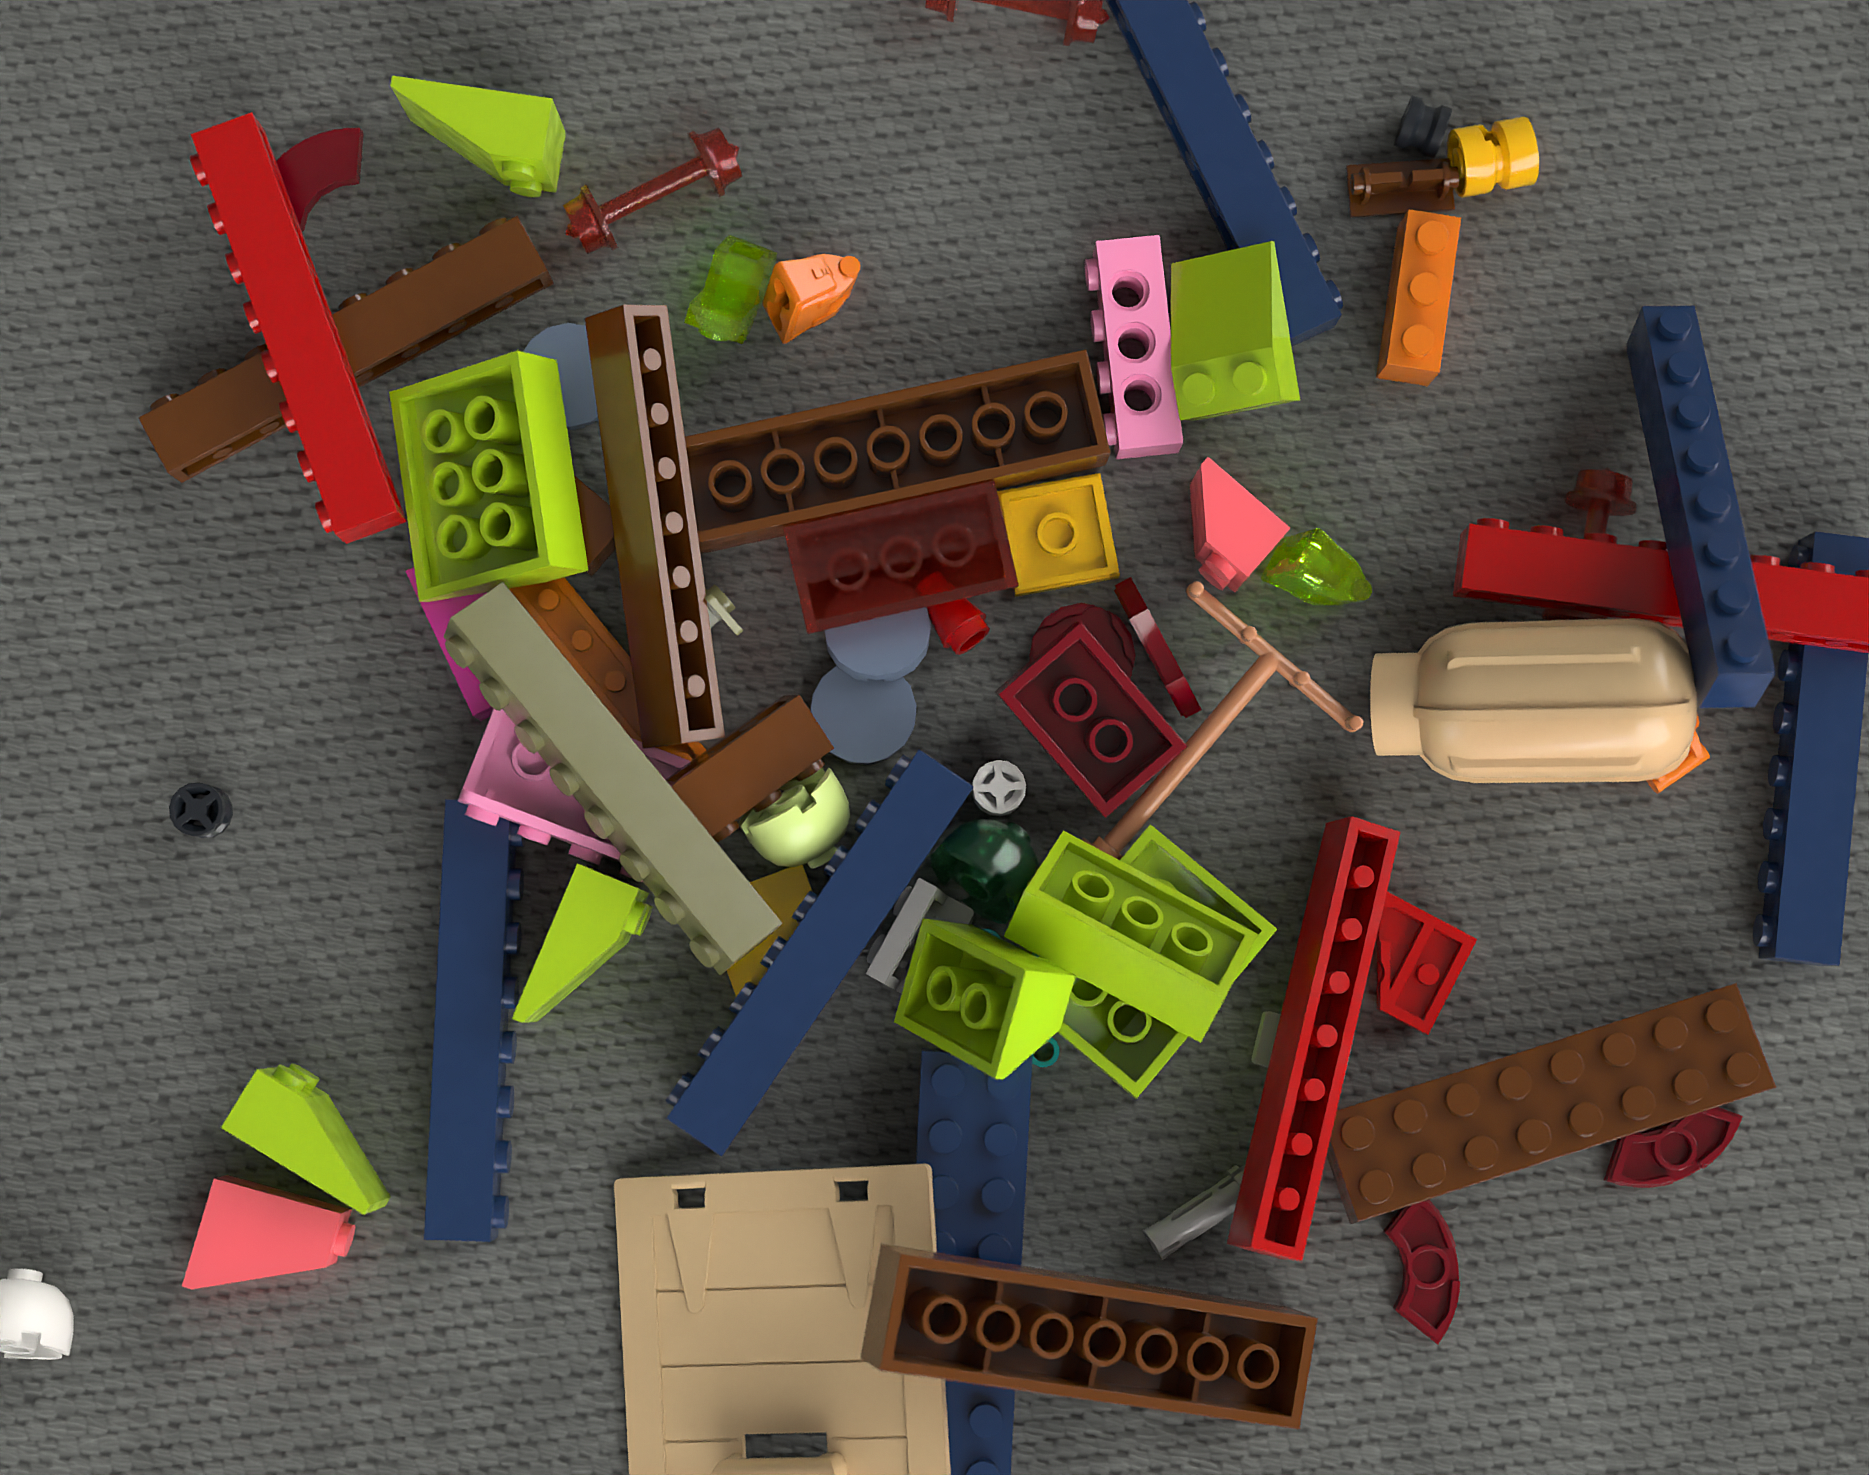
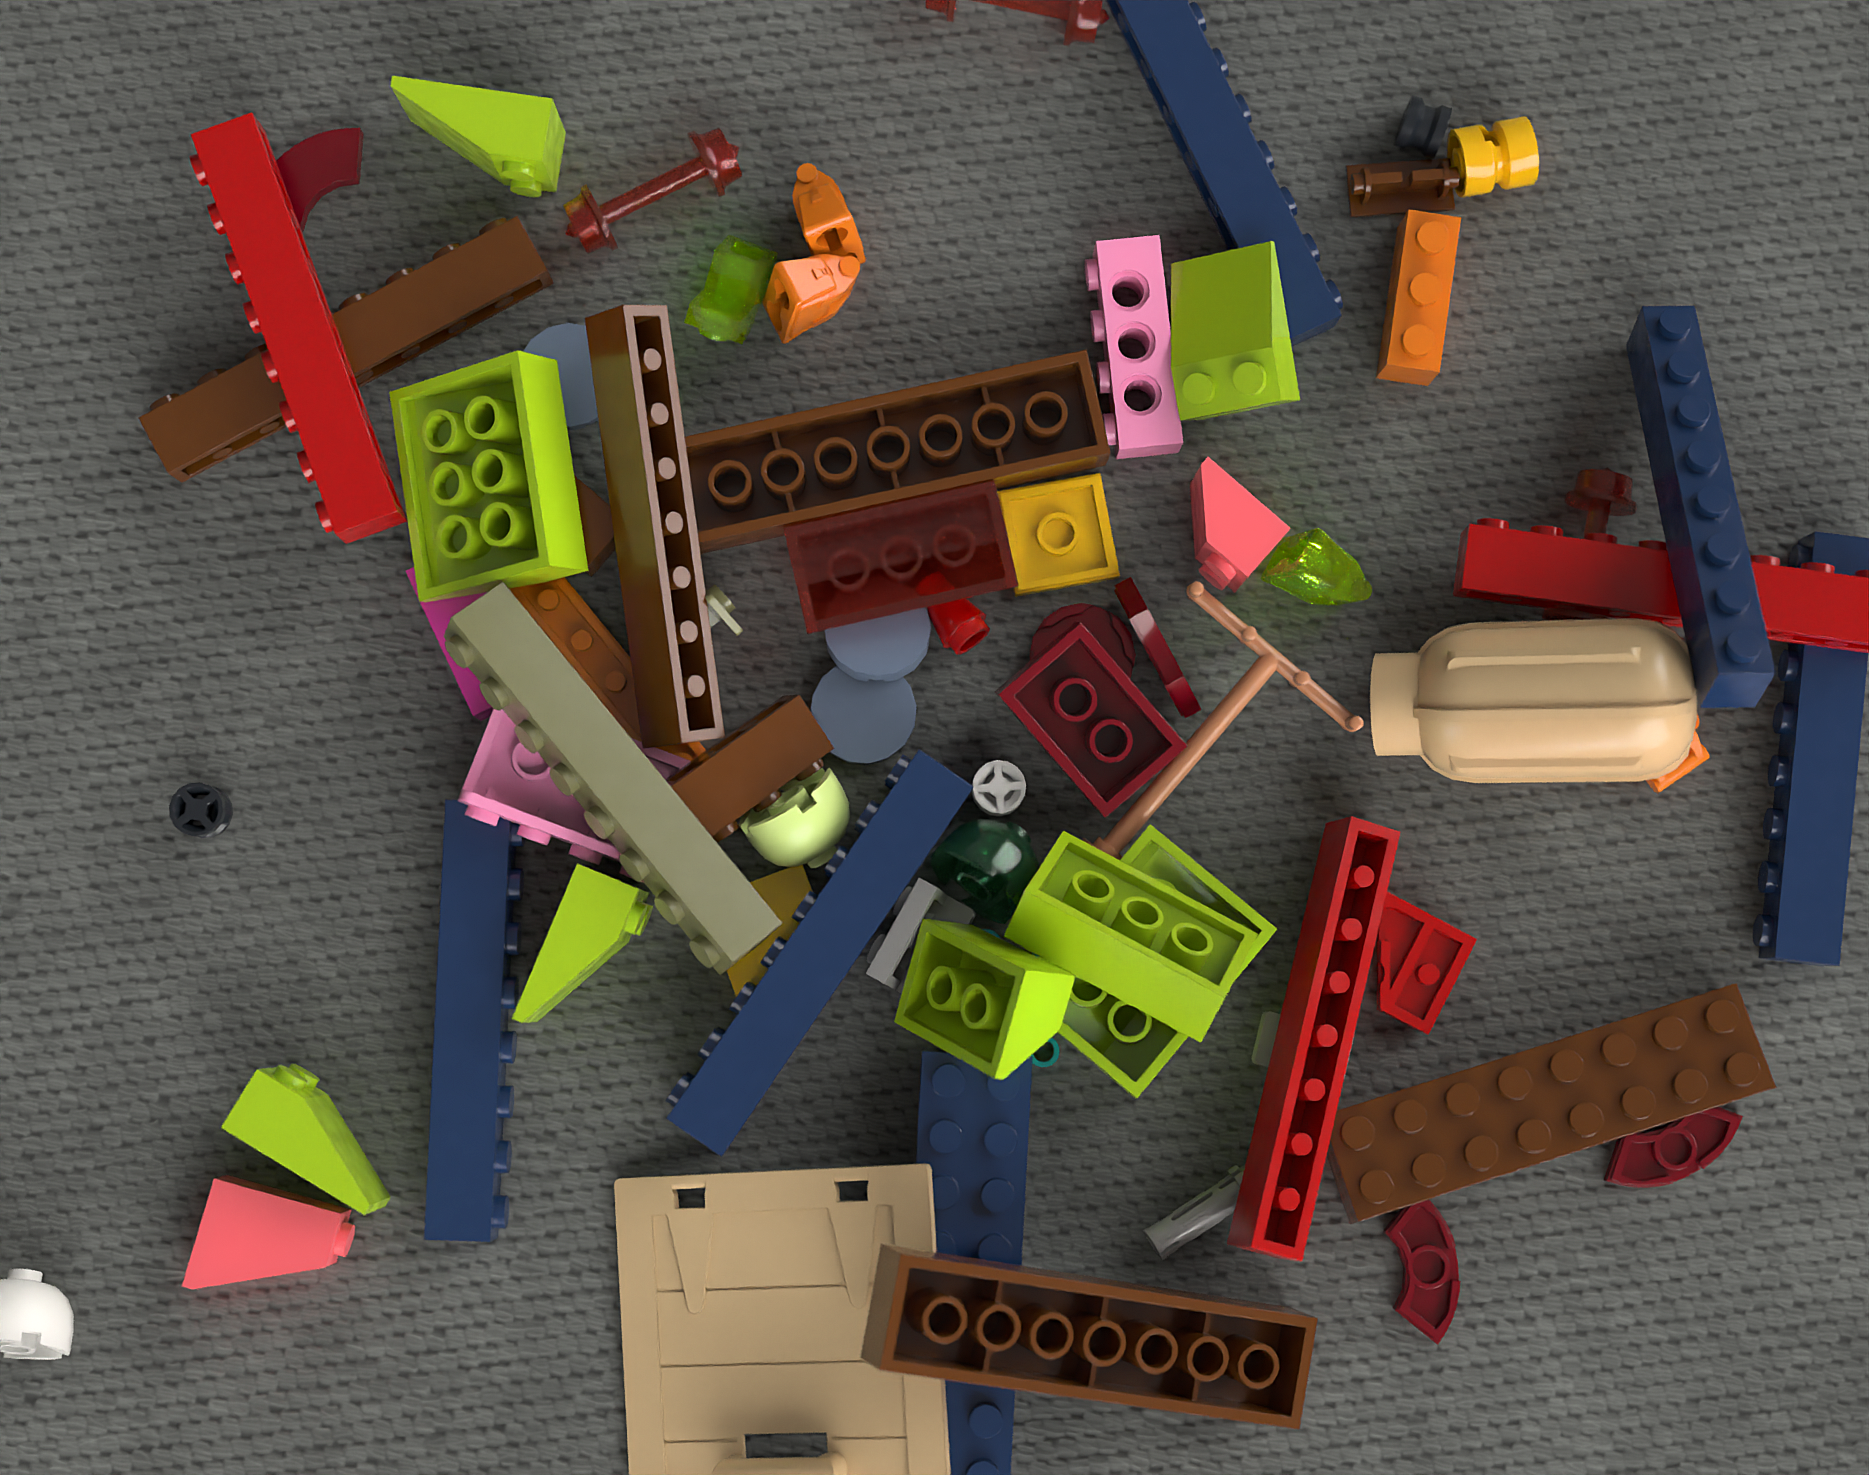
none -> orange piece [792,163,866,264]

